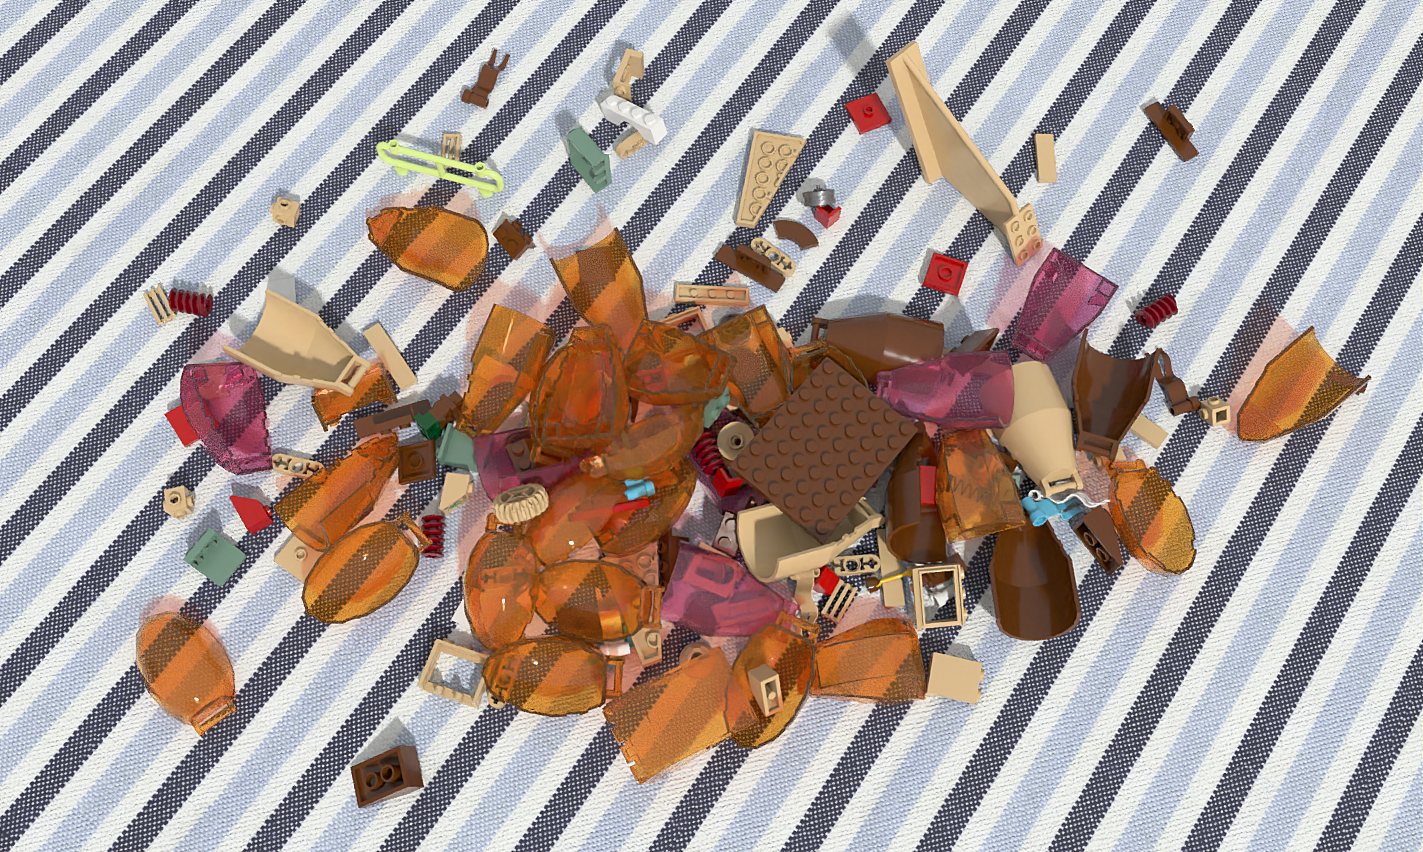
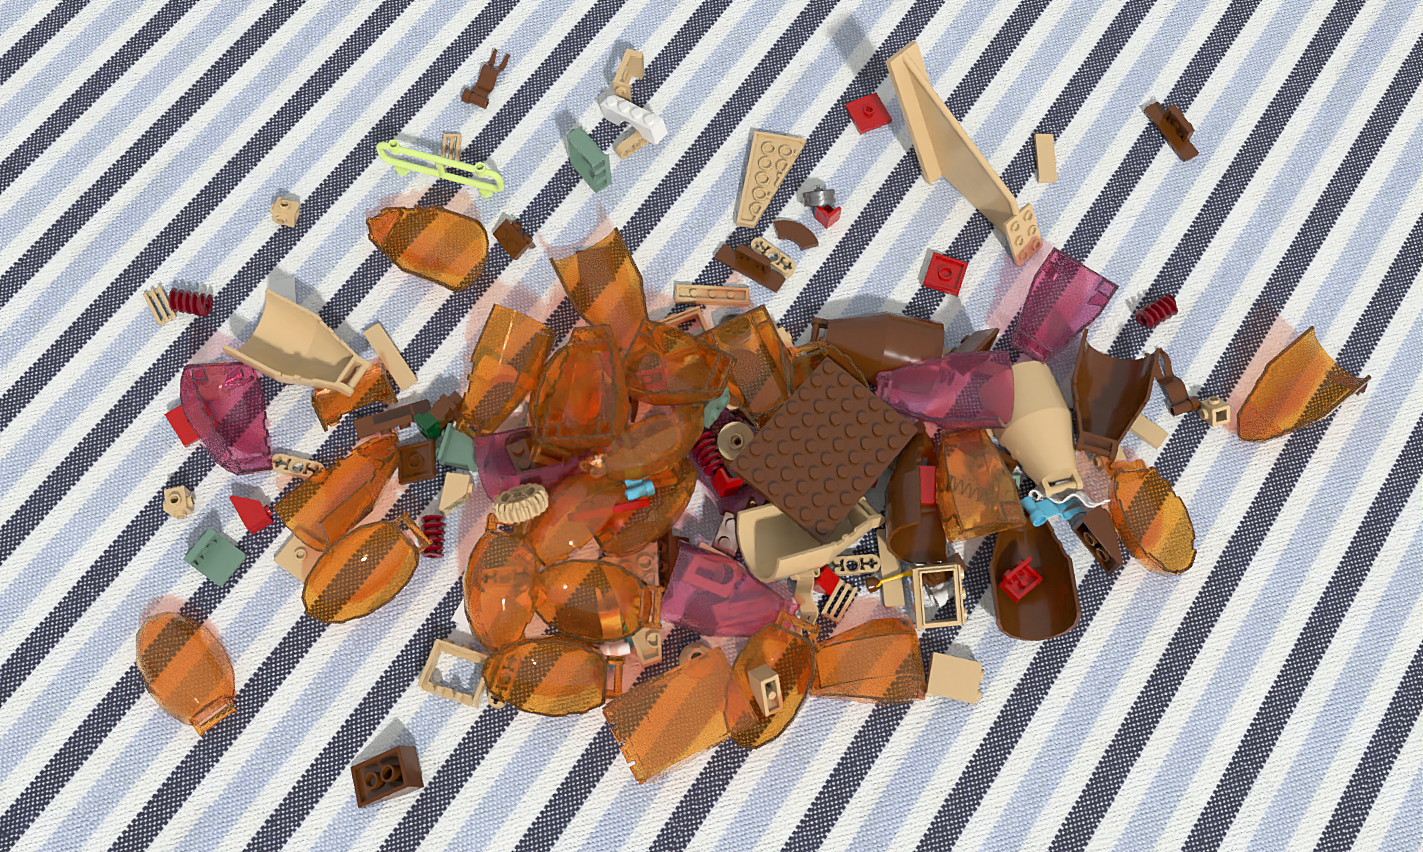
none -> red bracket [999,557,1043,603]

